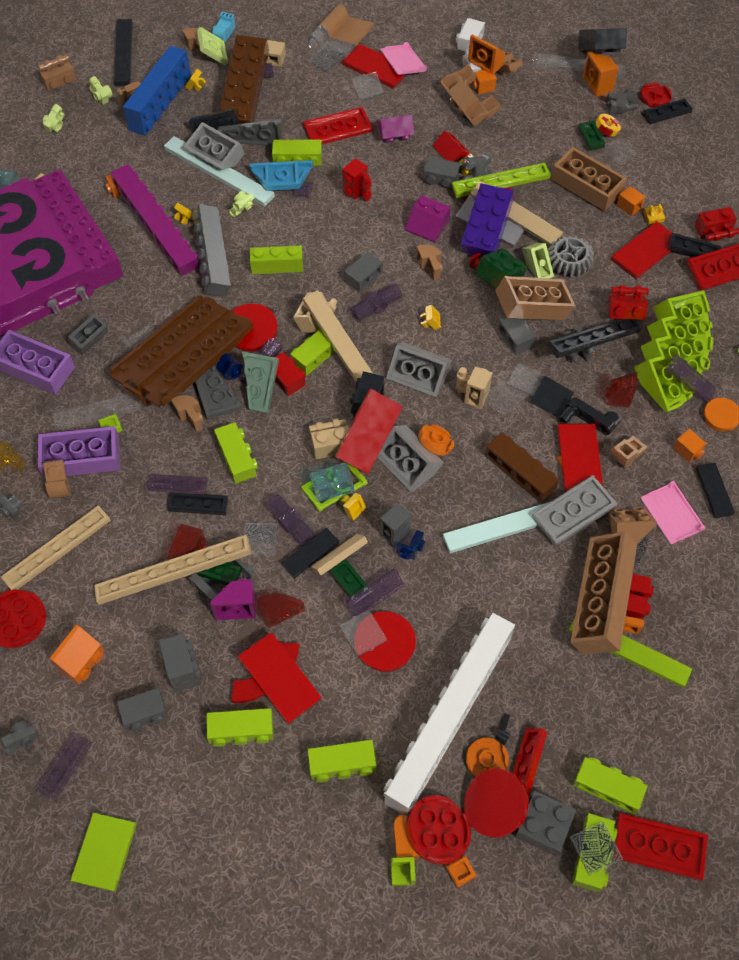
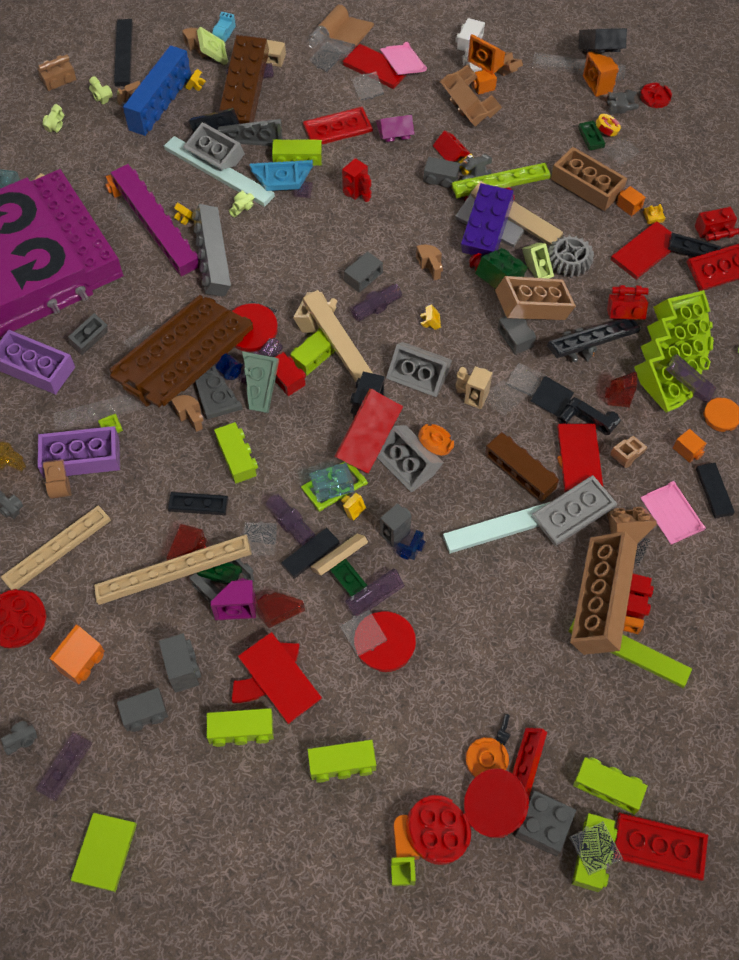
clear purple tile [147,474,208,495] -> none
lime brick [250,246,303,274] -> none
tan brick [309,419,349,459] -> none
white brick [383,613,515,815] -> none
magenta slope [405,195,451,243] -> none
orange tile [446,855,477,888] -> none
black tile [642,99,692,124] -> none

